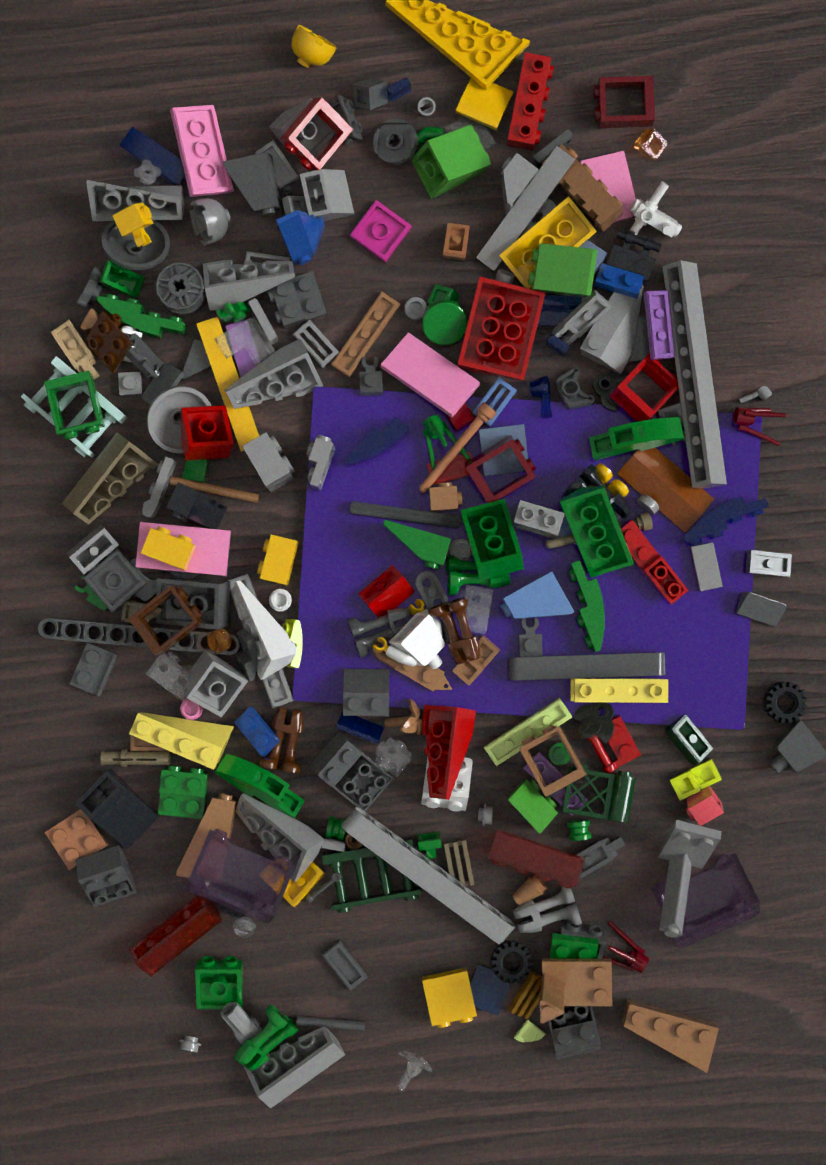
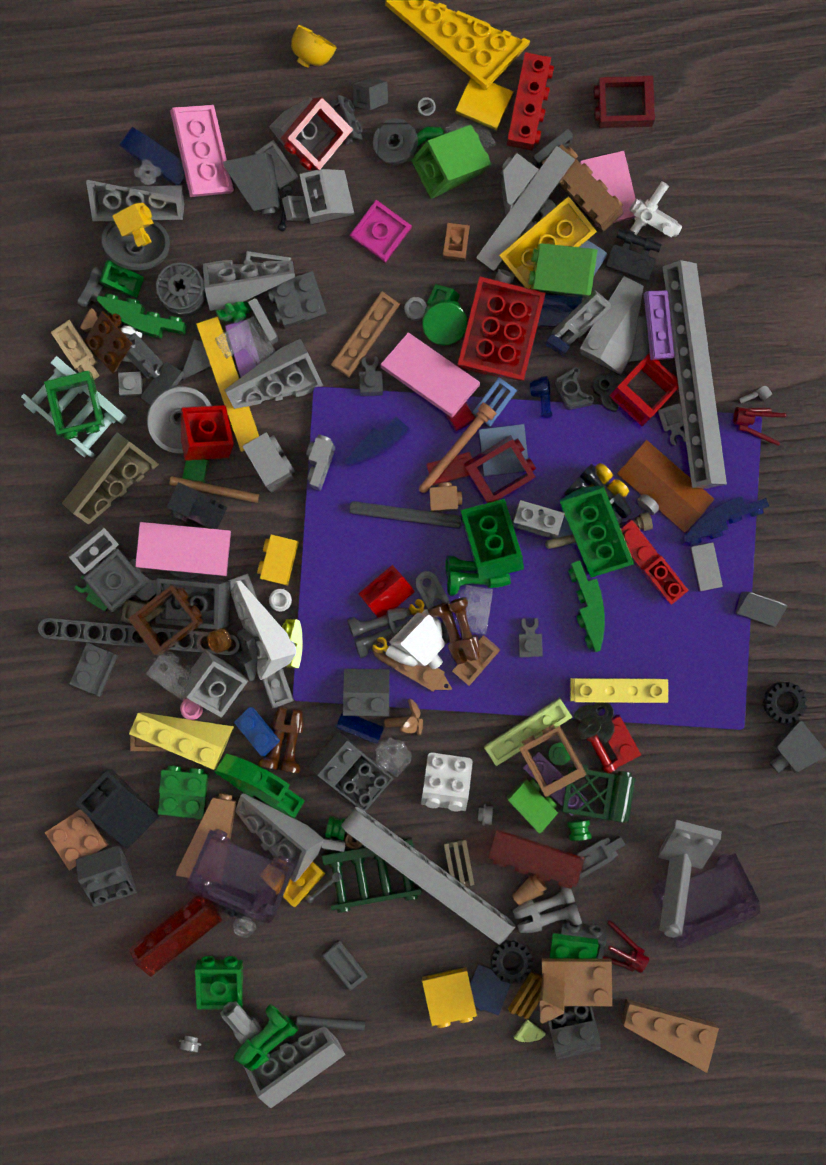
dark tan pin [100,749,171,767] -> none
yellow brick [141,526,196,571] -> none
light grey hinge [142,457,177,518] -> none
light grey cylinder [190,198,230,245] -> none
blue wedge [276,210,325,266] -> none
light grey tile [293,319,339,368] -> none
green slope [383,520,451,570] -> none
clear blue tile [388,78,411,101] -> none
clear plant [397,1050,433,1091] -> none
green tile [417,831,442,859] -> none
red wedge [422,705,476,800] -> none
green plant [423,415,470,469] -> none
light grey plate [449,539,472,561] -> none
medium blue slope [500,572,574,620] -> none
dark grey beam [508,652,666,681] -> none
green slope [589,417,685,461] -> none
blue plate [594,263,645,299] -> none
clear orange slope [634,129,668,161] -> none
dark green slope [664,714,713,764] -> none
neon yellow slope [670,758,722,801] -> none
coral brick [686,786,724,826] -> none
plate [746,550,792,577] -> none

